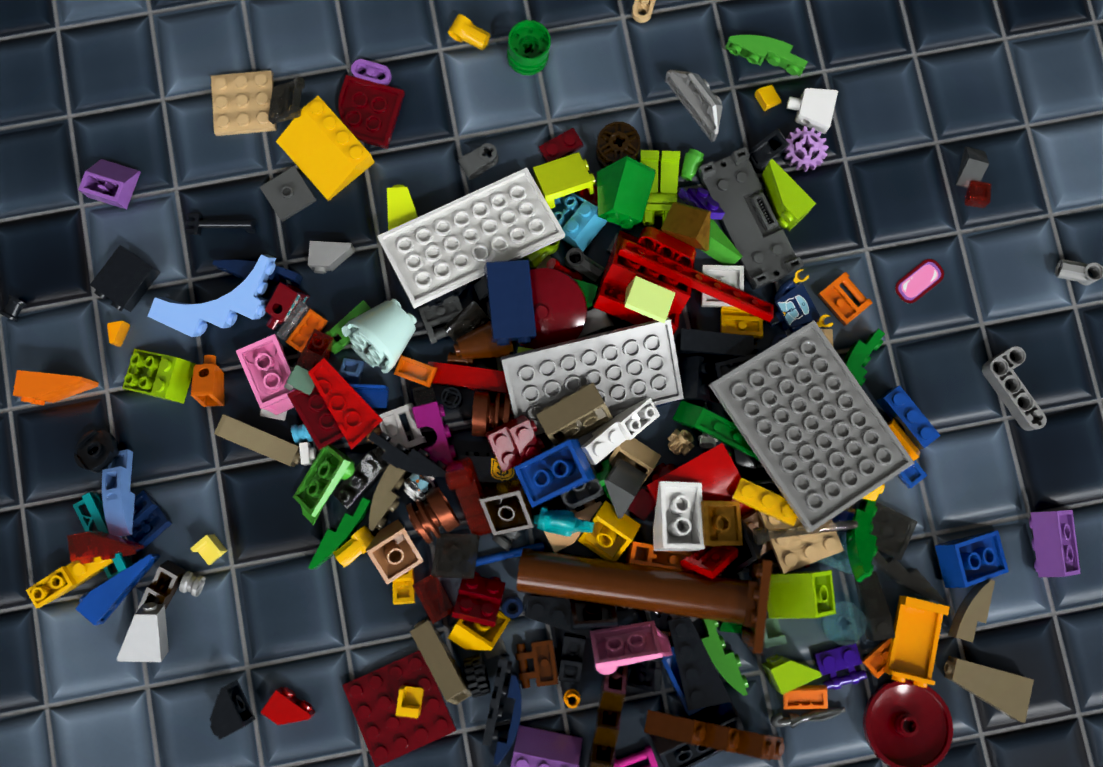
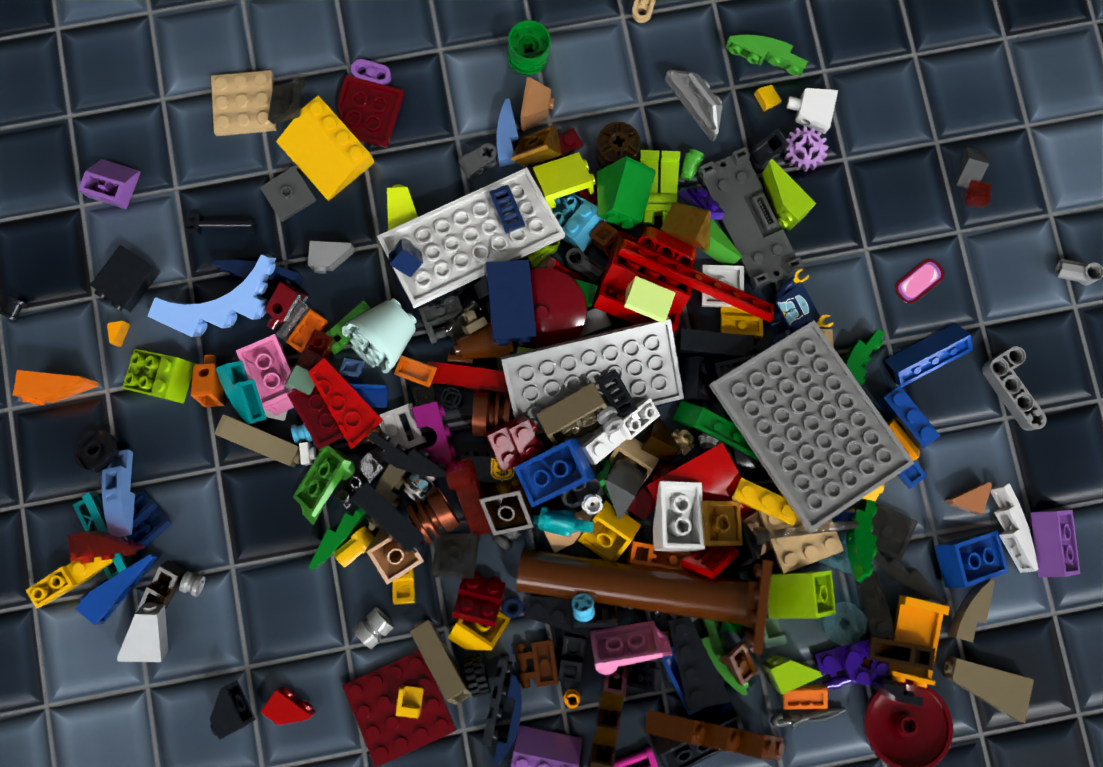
light yellow panel [190,535,228,565] -> none
clear red hinge [412,573,454,624] -> none
yellow piece [448,14,491,51] -> none
blue bar [460,542,545,570] -> none
orange plate [818,272,873,326] -> none
none -> teal slope [215,361,267,425]
none -> black slope [350,482,425,555]
none -> light grey wheel [353,607,395,649]
none -> dark blue panel [388,239,423,277]
none -> dark tan tile [461,310,488,334]
none -> dark blue slope [489,185,525,234]
none -> medium blue slope [496,98,519,167]
none -> pearl gold slope [511,125,562,168]
none -> medium nougat slope [520,77,555,132]
none -> medium azure wheel [572,593,595,622]
none -> white plate [582,494,603,515]
none -> reddish brown panel [589,220,619,256]
none -> light grey wheel [596,407,624,434]
none -> black slope [597,369,638,418]
none -> dark brown slope [641,417,681,463]
none -> reddish brown slope [718,641,757,686]
none -> dark purple plate [843,640,890,686]
none -> dark brown slope [868,636,936,671]
none -> black slope [872,679,924,706]
none -> blue panel [885,323,973,387]
none -> nougat slope [945,482,992,514]
none -> white slope [990,483,1038,573]

